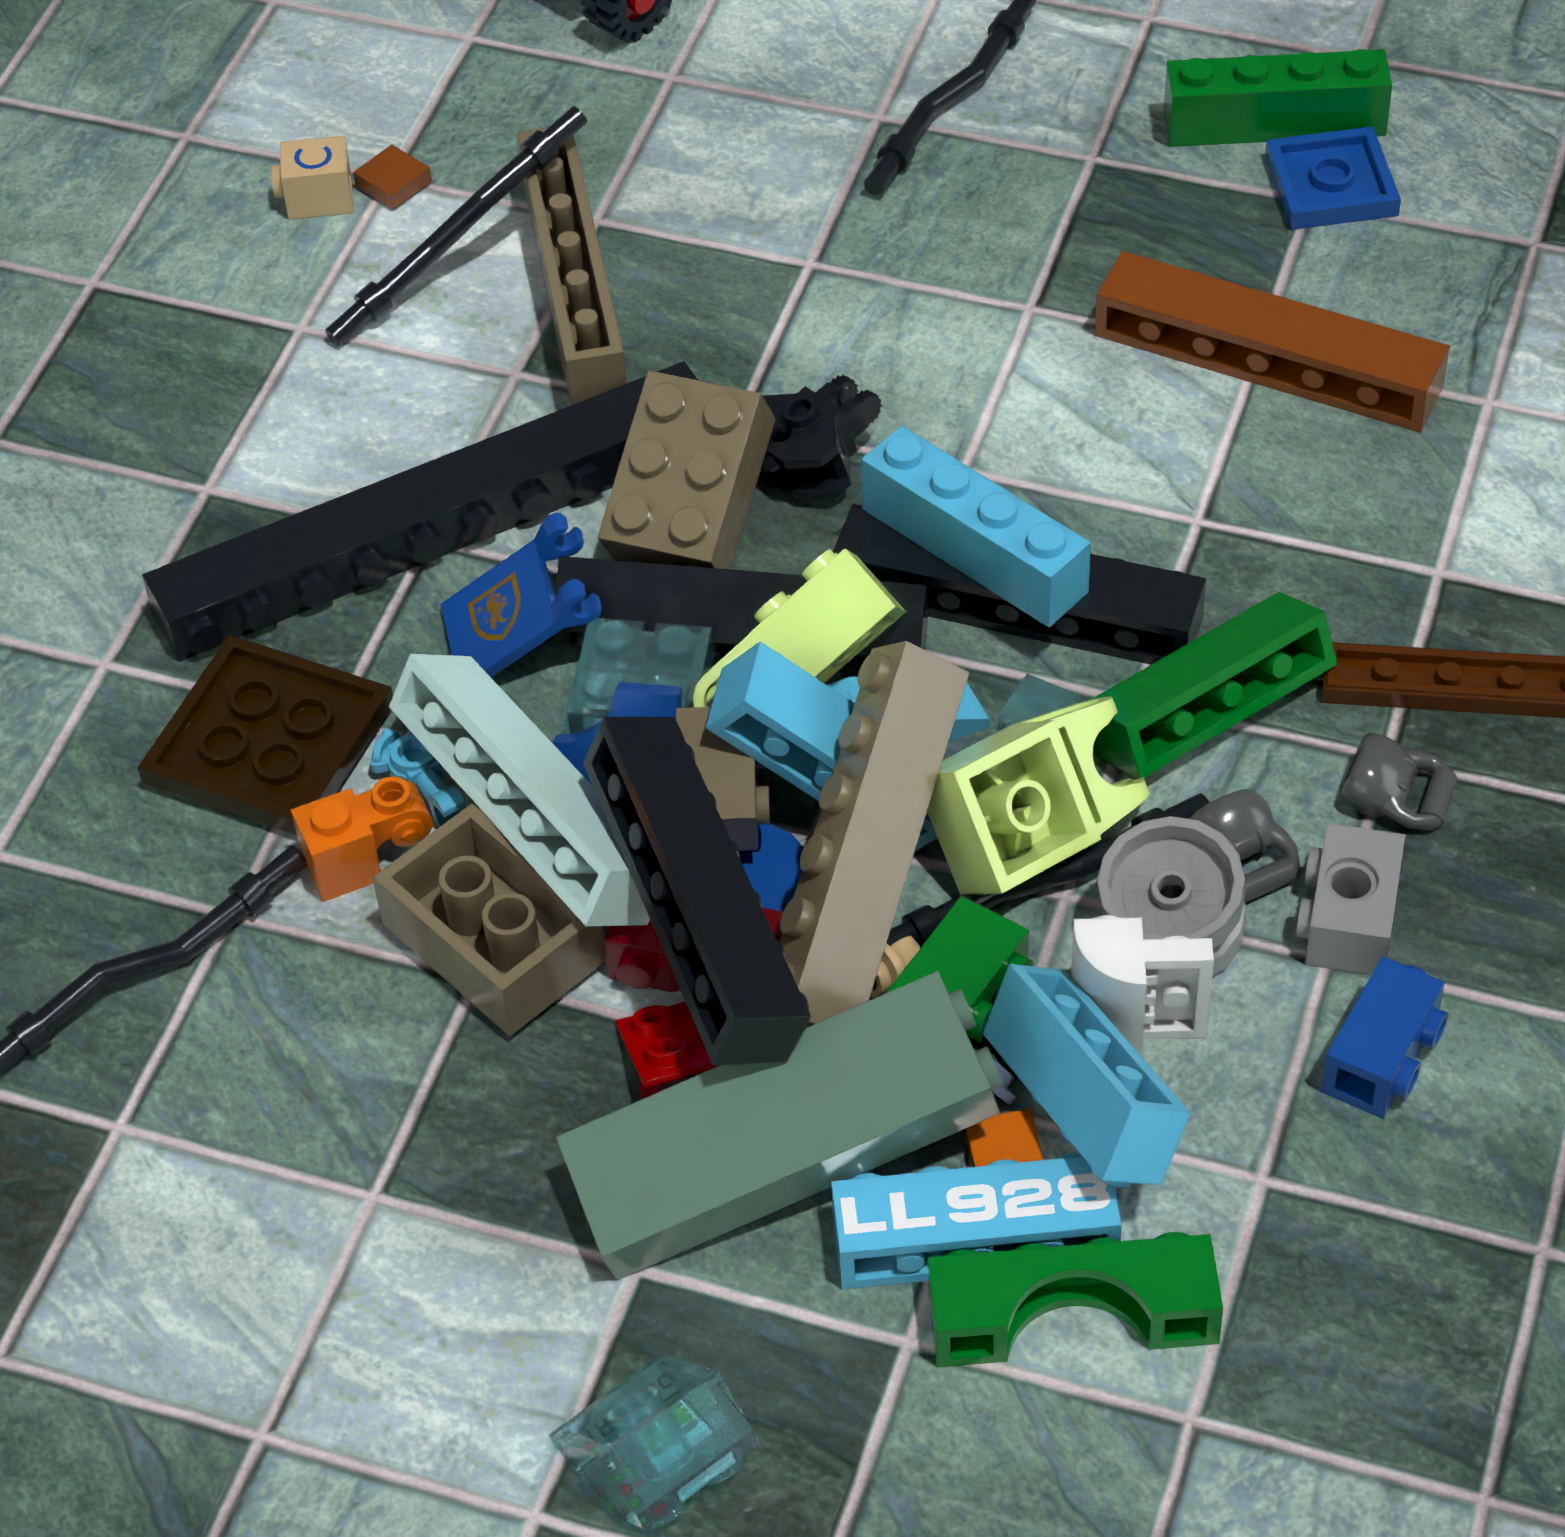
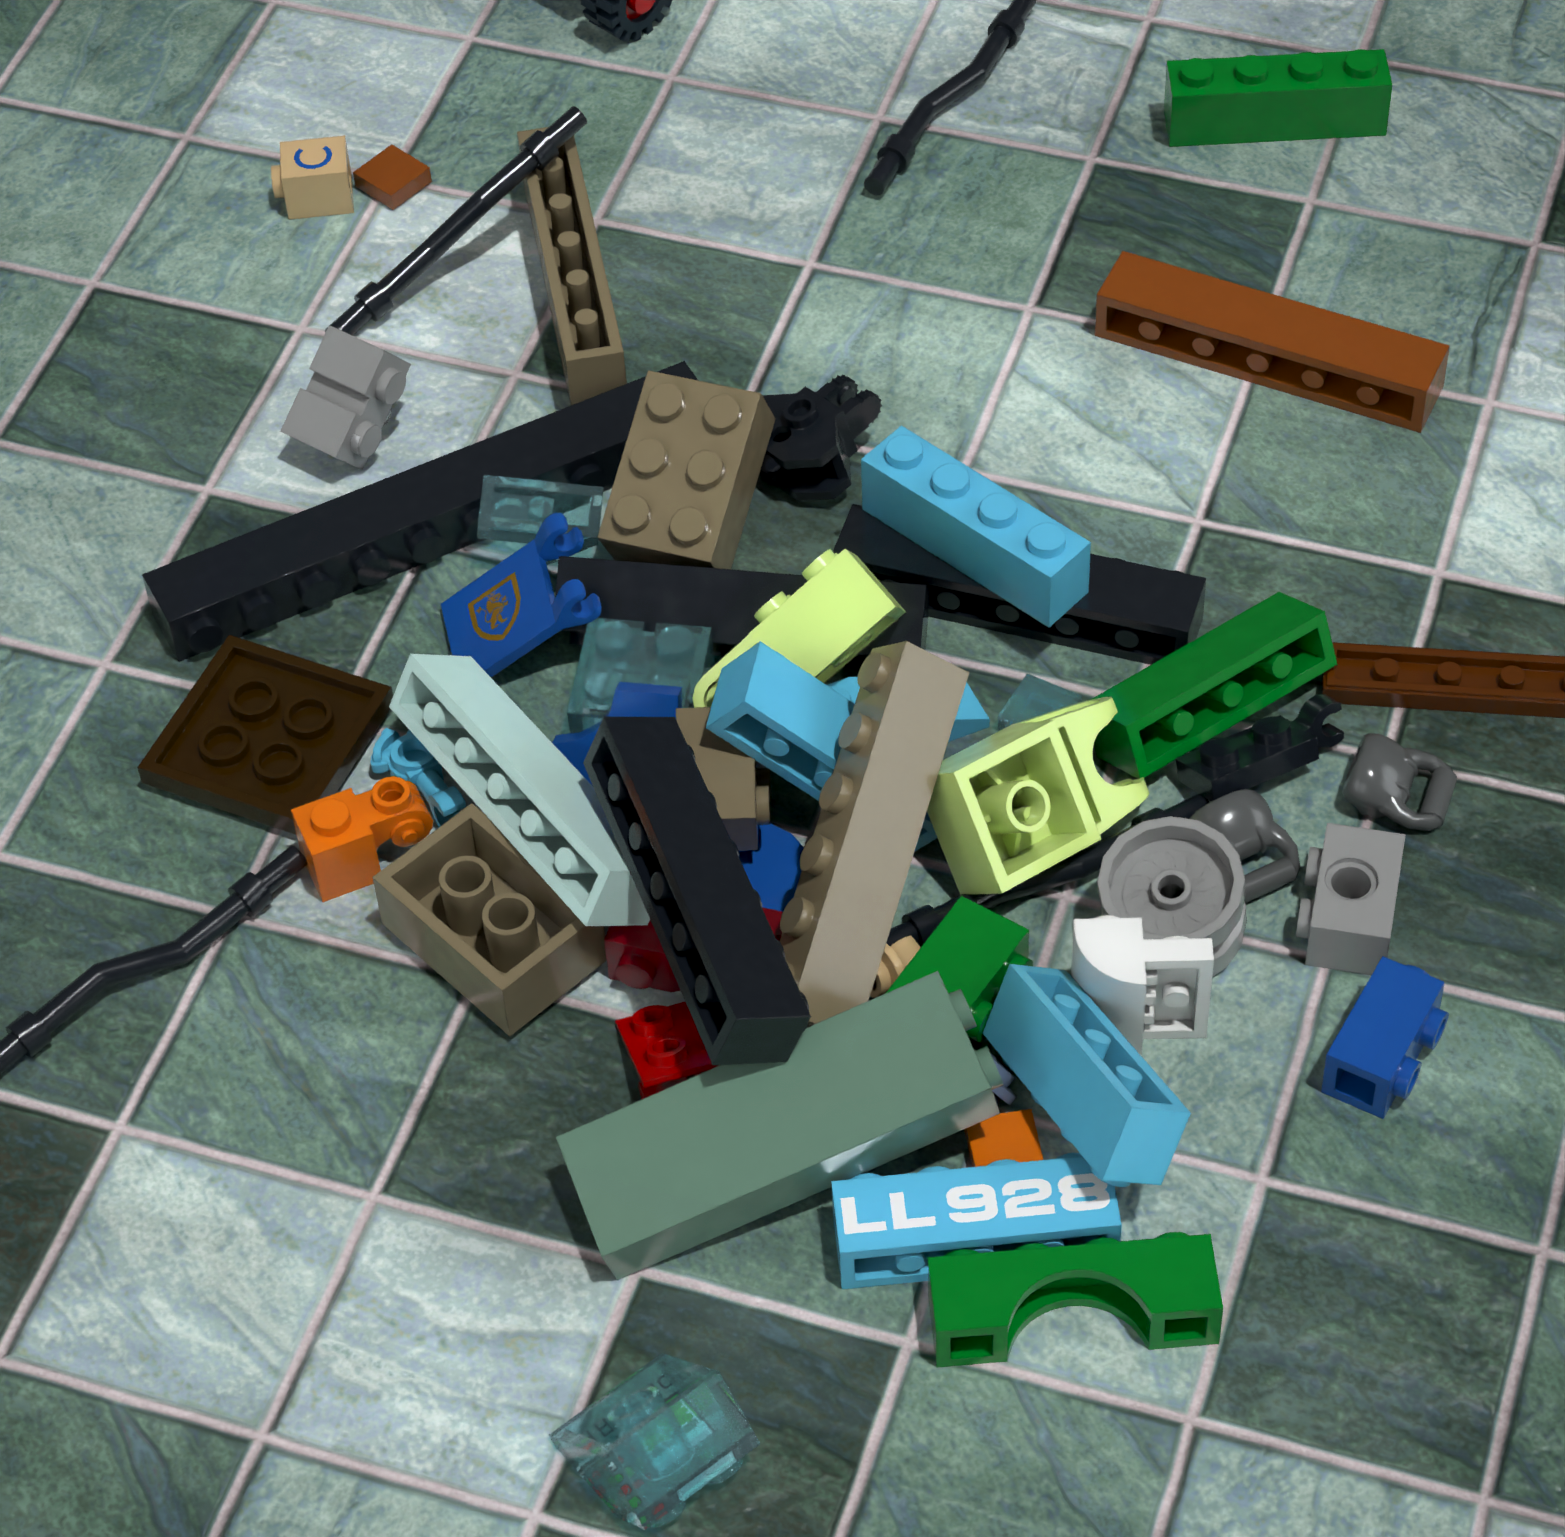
blue tile [1265,126,1401,230] -> none
none -> light grey piece [280,325,411,470]
none -> clear light blue slope [477,475,604,565]
none -> black plate [1176,694,1344,802]

